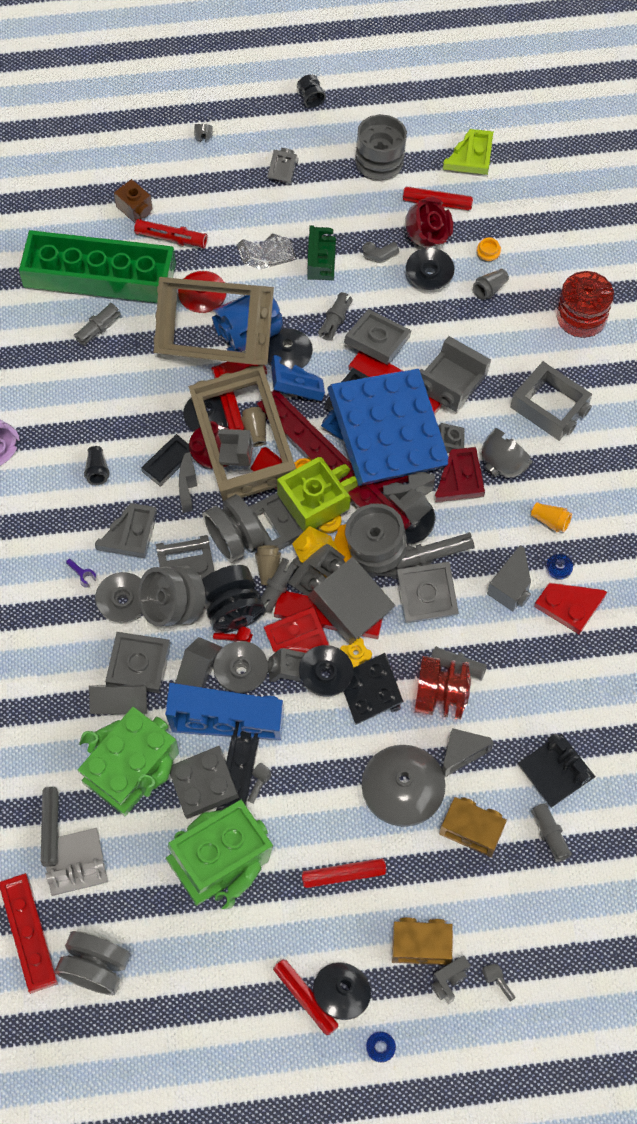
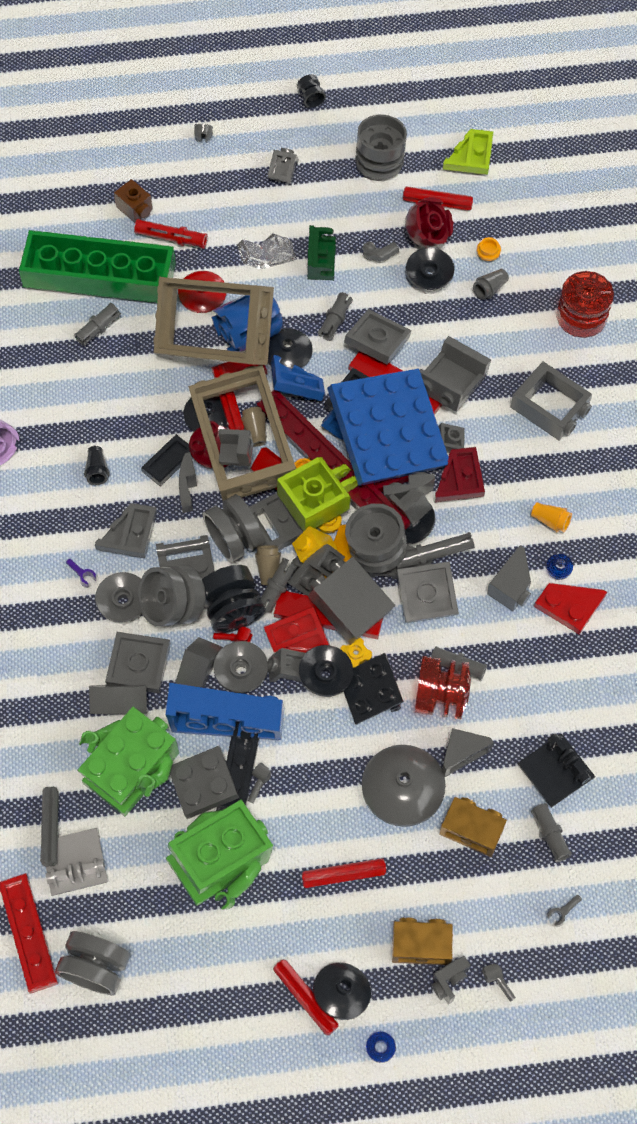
dark grey cylinder [481,428,533,478] -> none
none -> dark grey hand [548,895,582,927]

